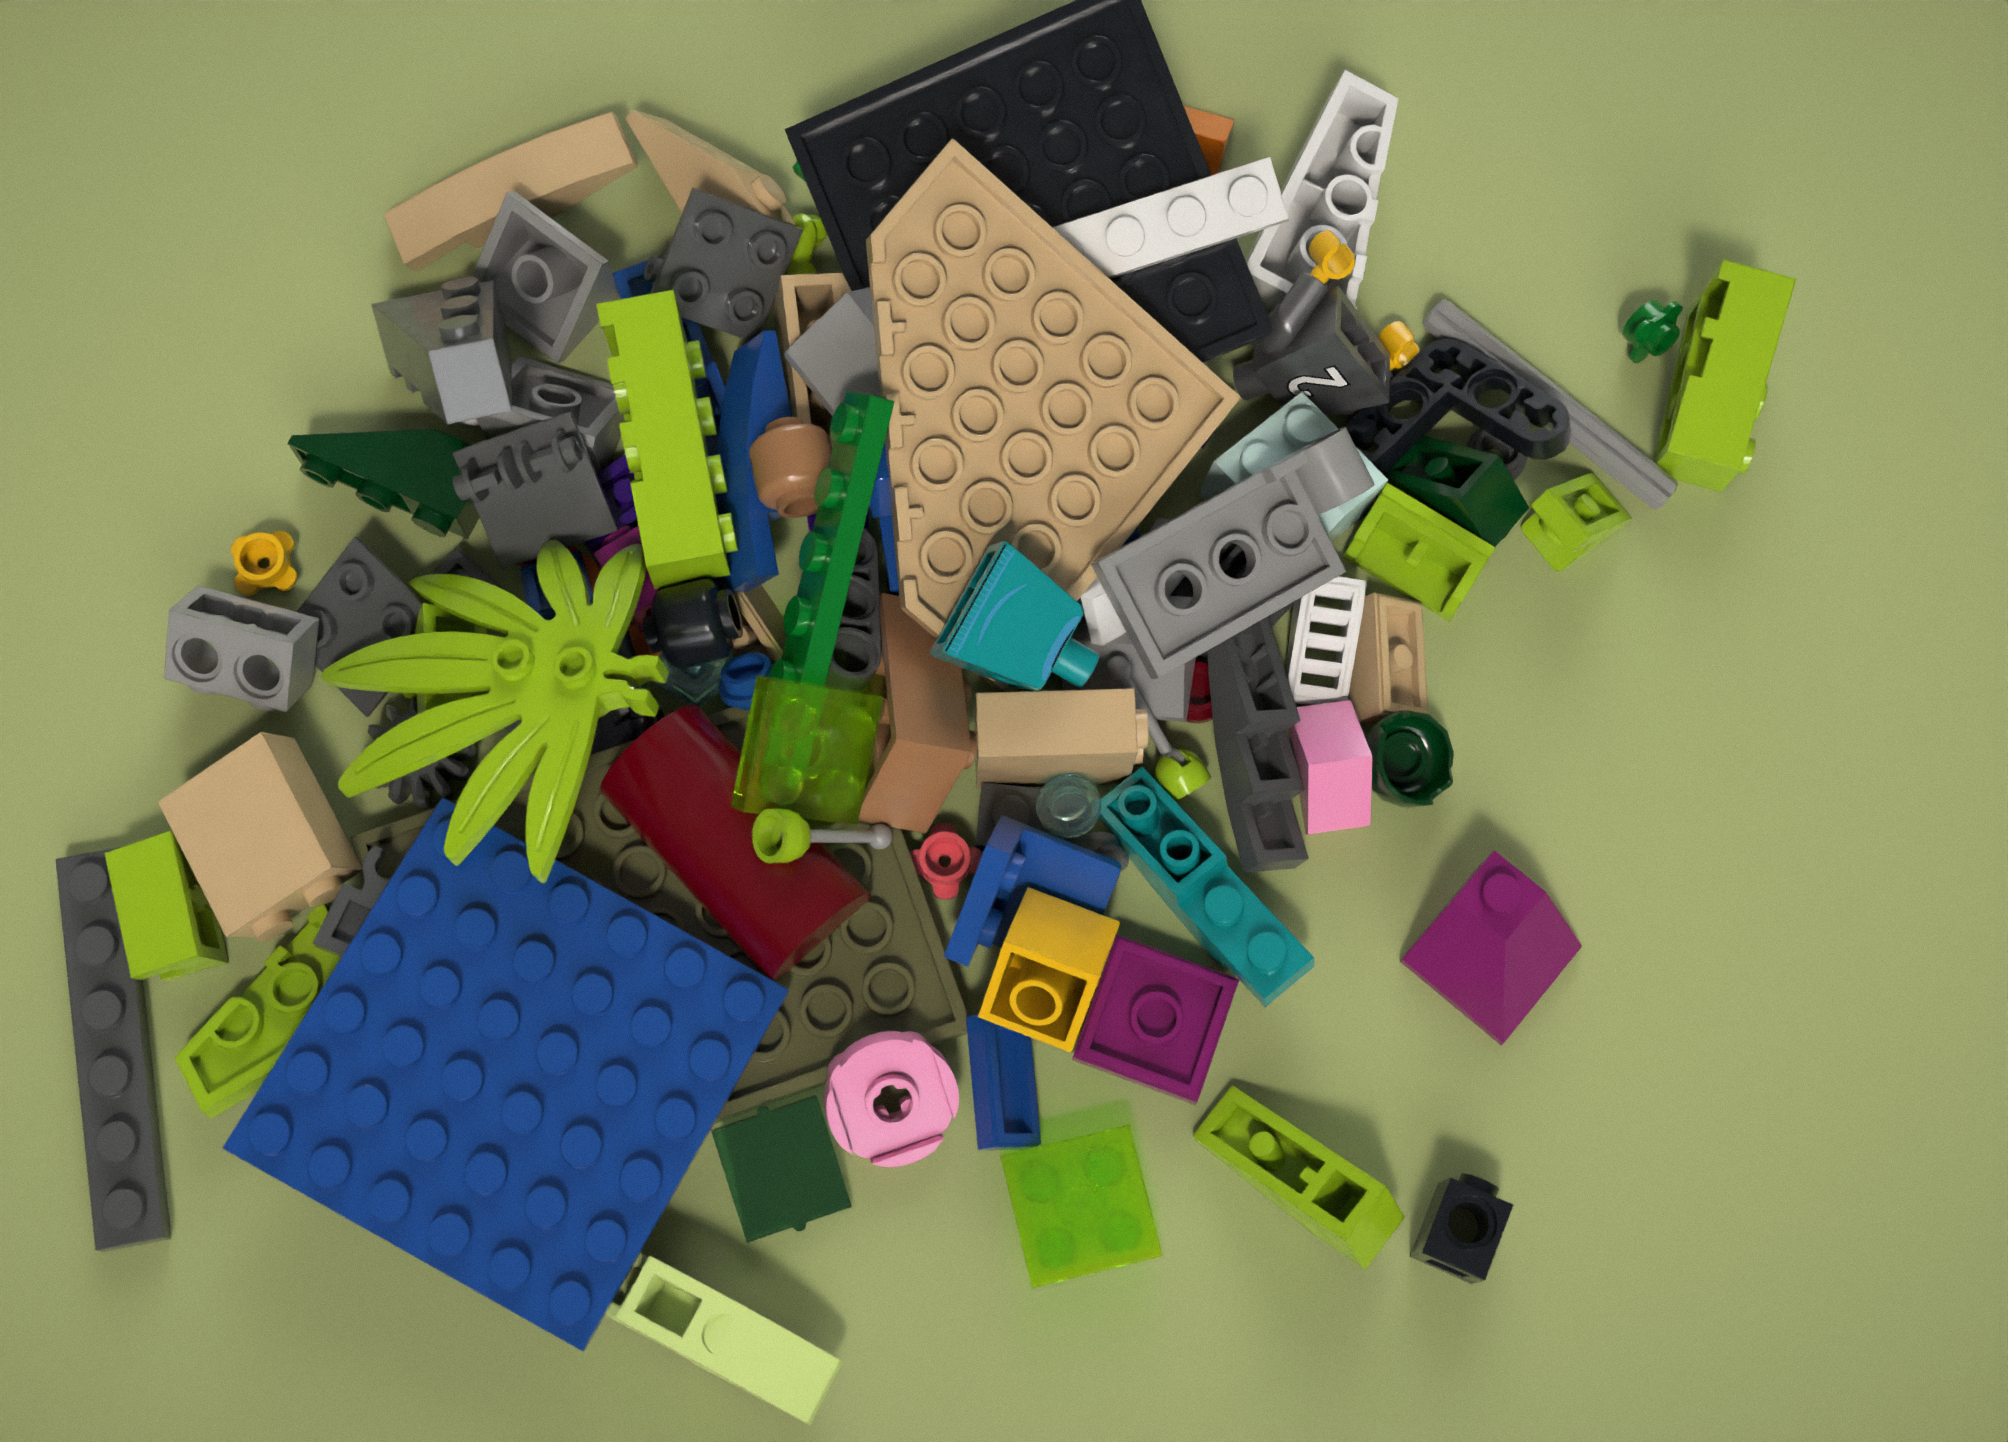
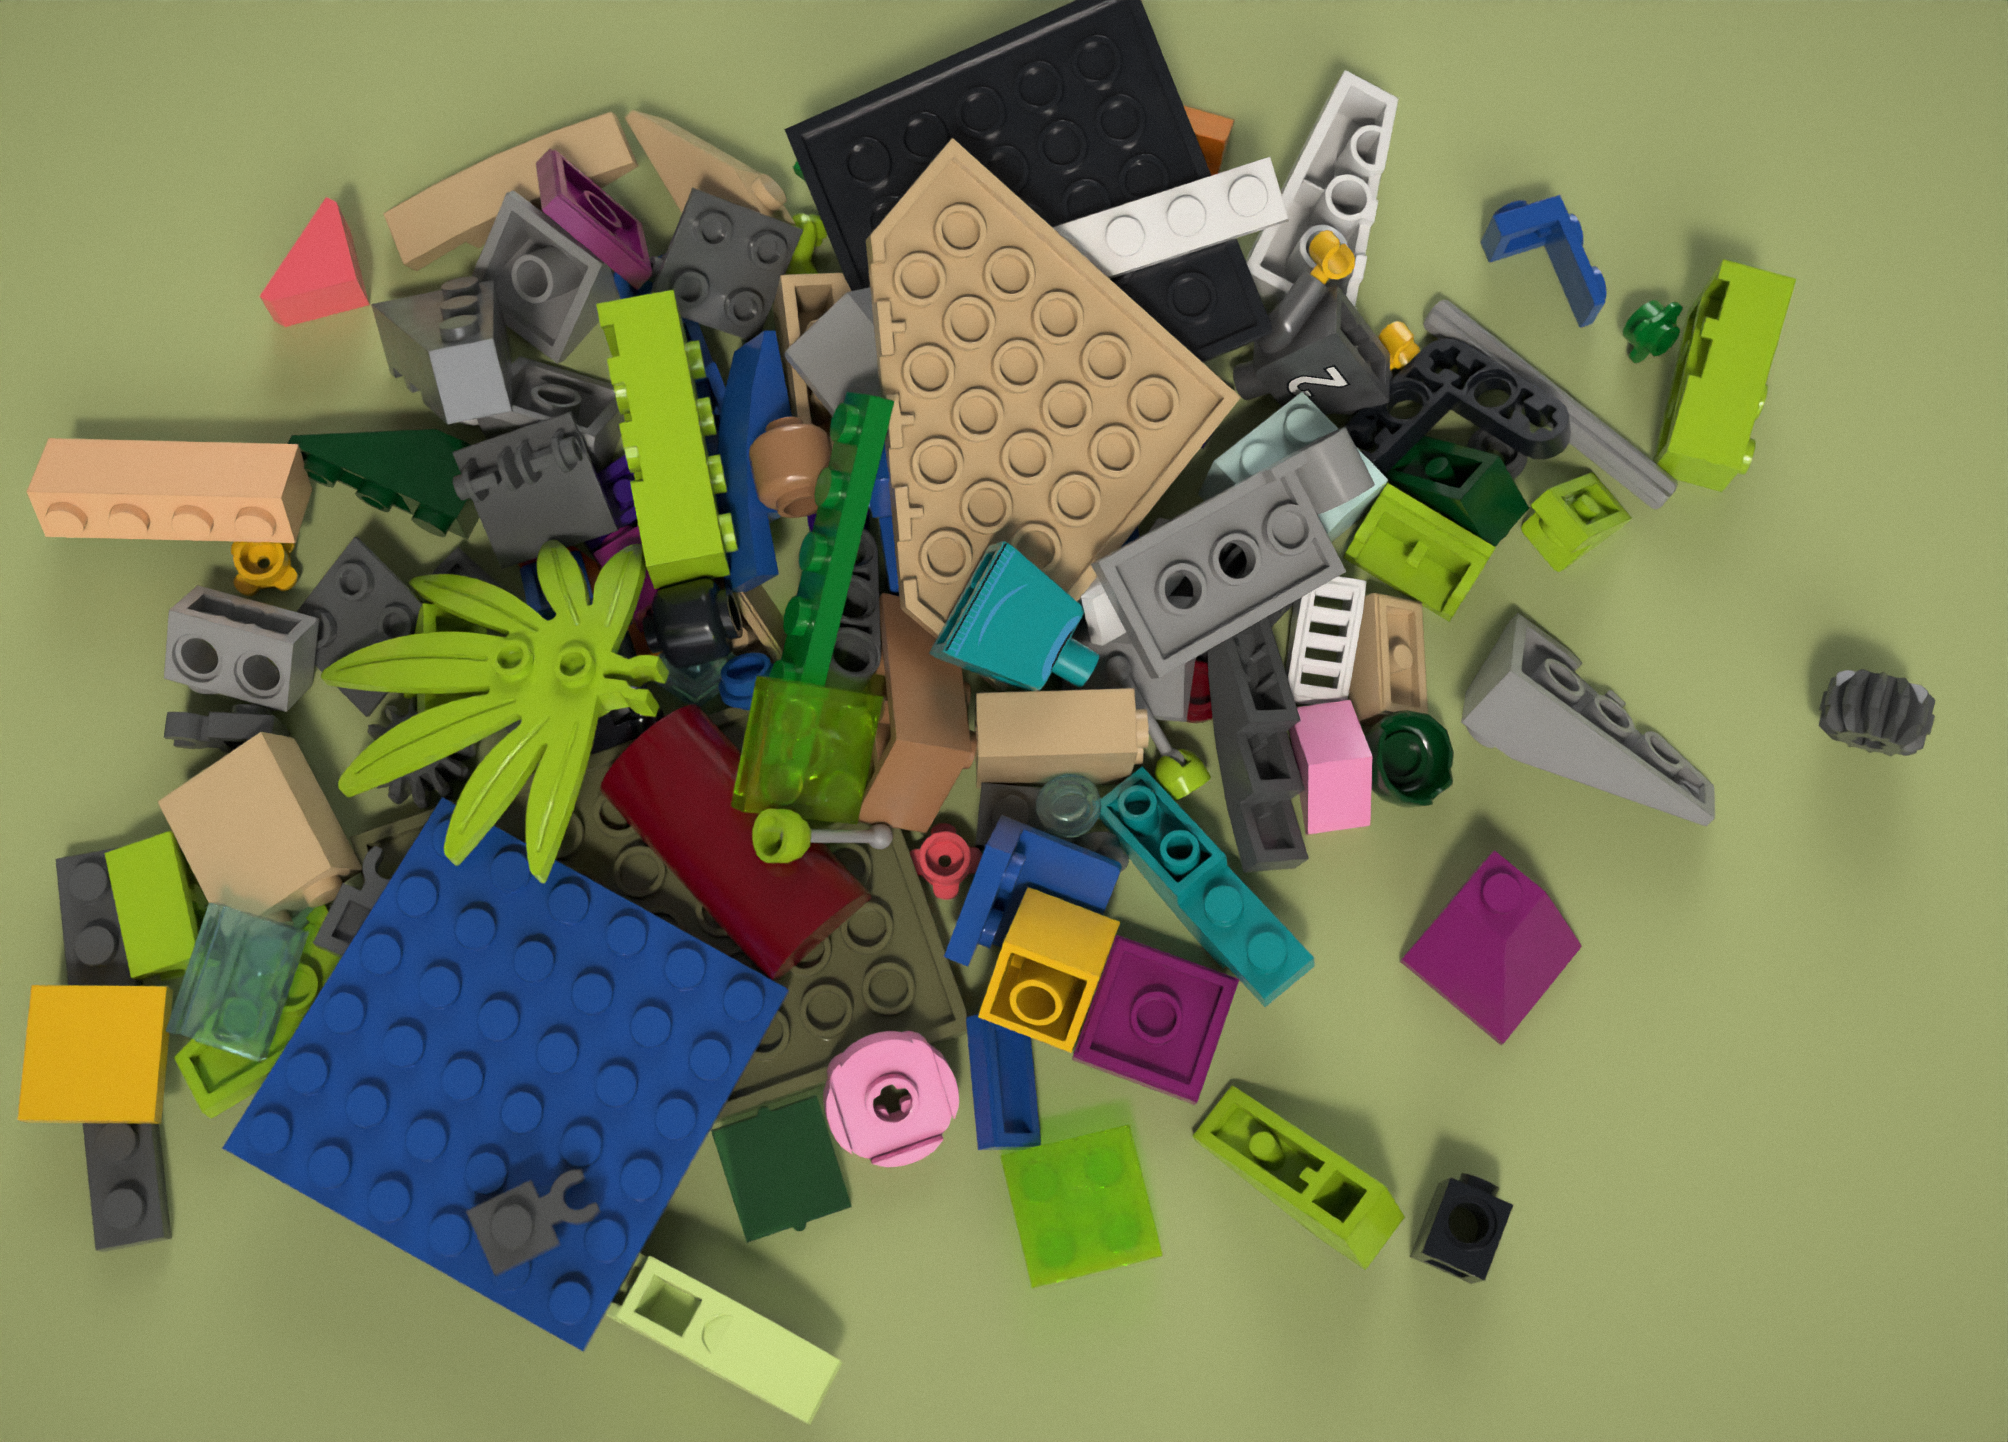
none -> yellow tile [17,985,173,1124]
none -> light nougat brick [27,438,312,543]
none -> dark grey plate [164,704,290,753]
none -> clear light blue plate [166,902,309,1062]
none -> coral slope [260,197,370,327]
none -> dark grey plate [466,1170,601,1276]
none -> magenta plate [536,148,652,290]
none -> light grey wedge [1461,613,1715,826]
none -> blue bracket [1480,195,1607,328]
none -> dark grey gear [1818,669,1936,756]

